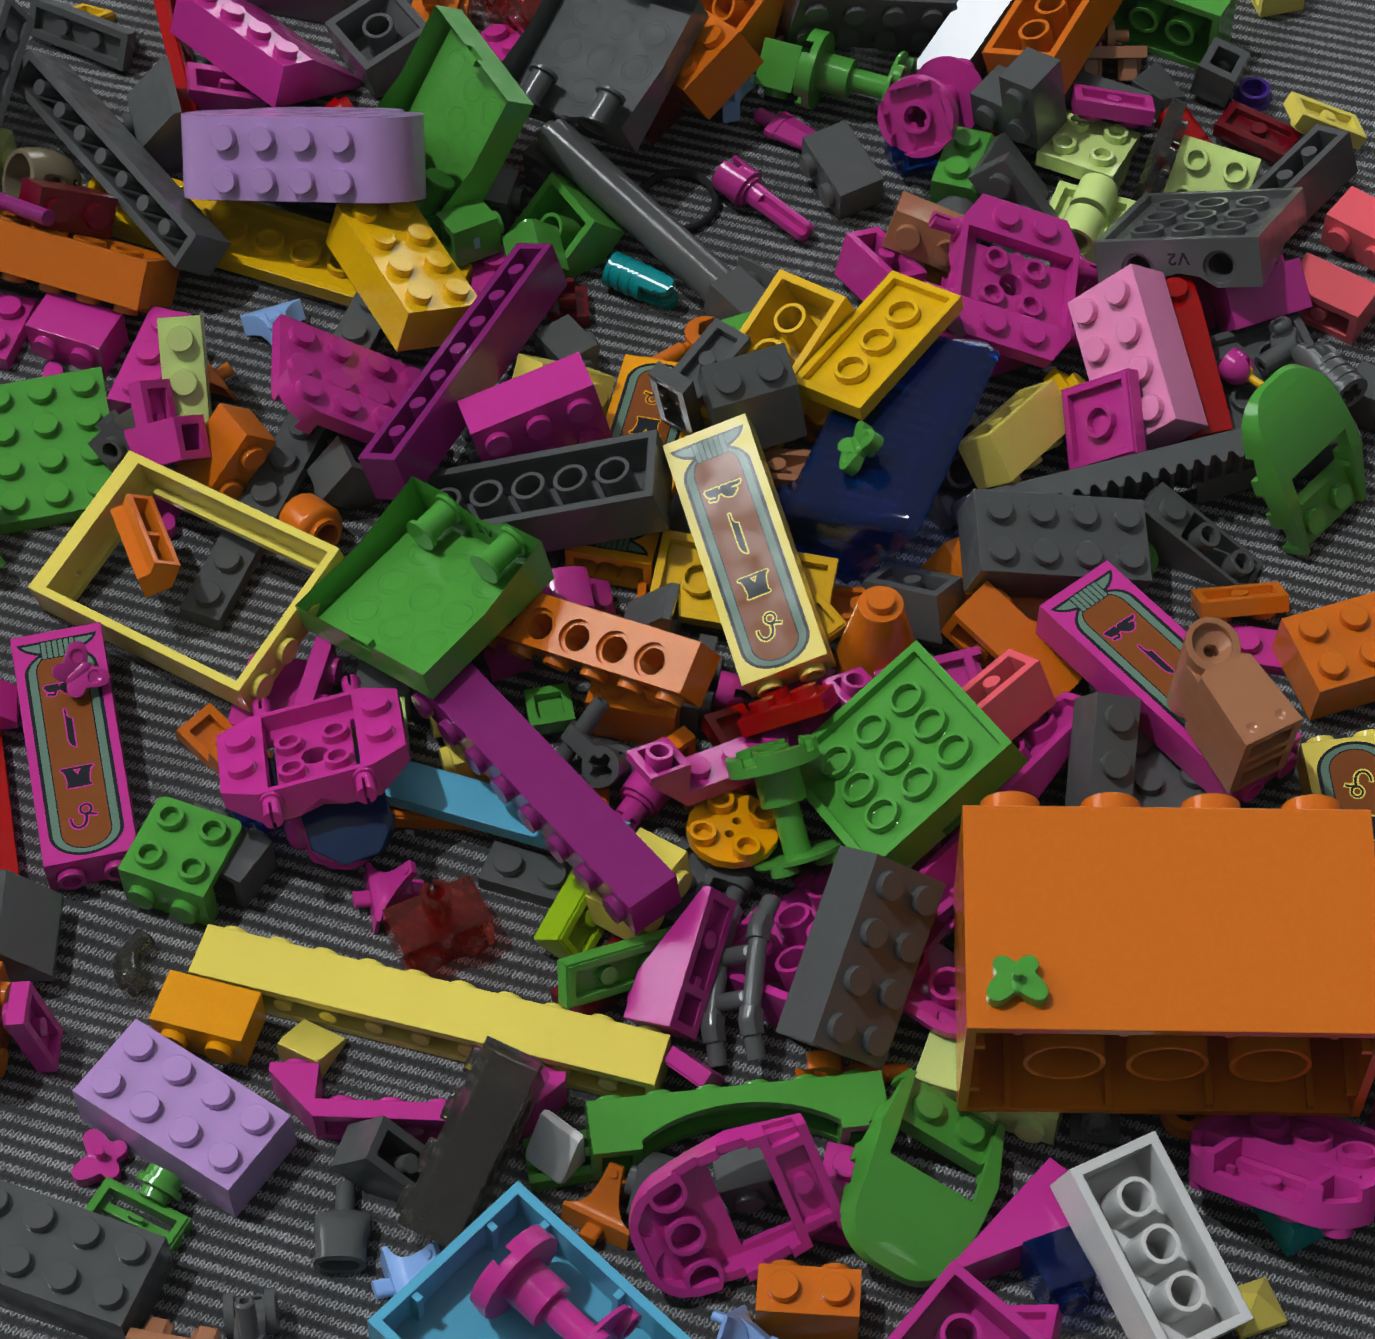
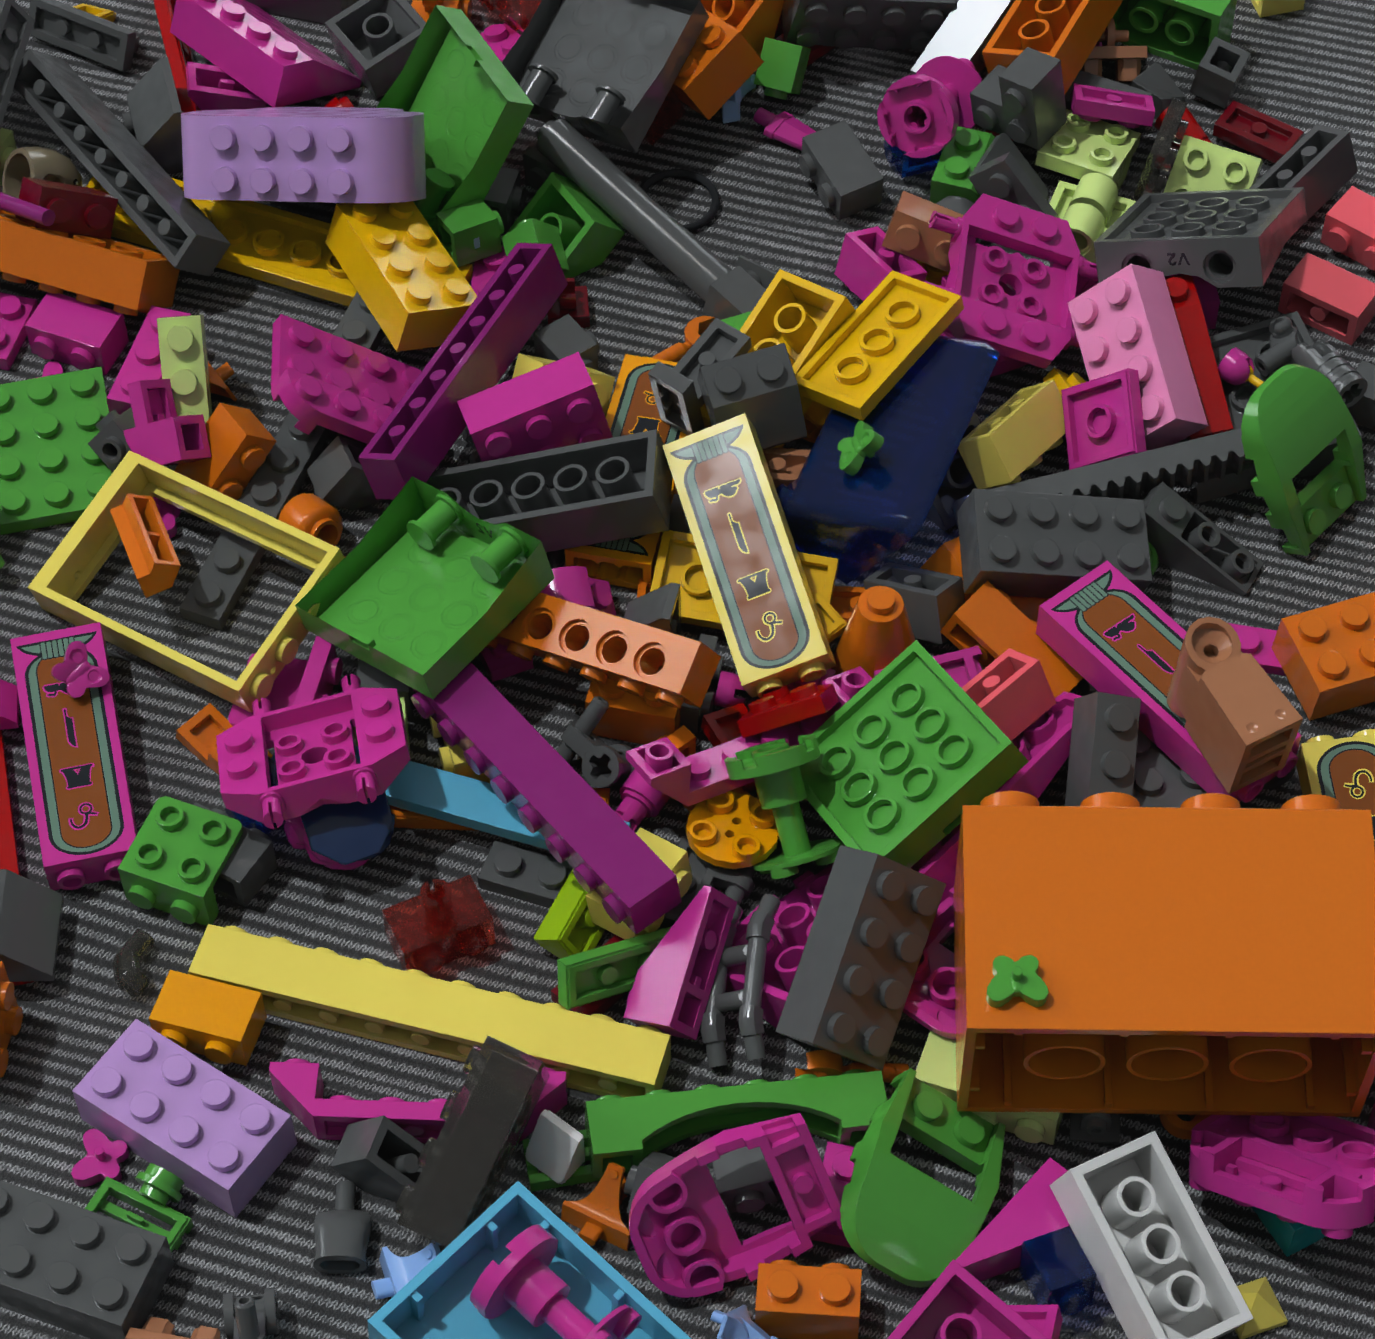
dark pink plate [2,981,64,1074] -> none
light blue piece [240,298,306,346] -> none
light yellow slope [277,1019,347,1078] -> none
dark pink piece [352,860,426,935] -> none
bright green plate [523,682,576,735] -> none
teal hinge [602,252,678,311] -> none
dark pink tile [664,1046,726,1087] -> none
dark pink piece [711,155,814,242] -> none
bright green piece [793,28,917,110] -> none
orange plate [1190,581,1289,622] -> none
dark pink brick [1208,253,1313,332] -> none
dark purple plate [1233,77,1273,112] -> none
light yellow plate [1283,91,1367,150] -> none

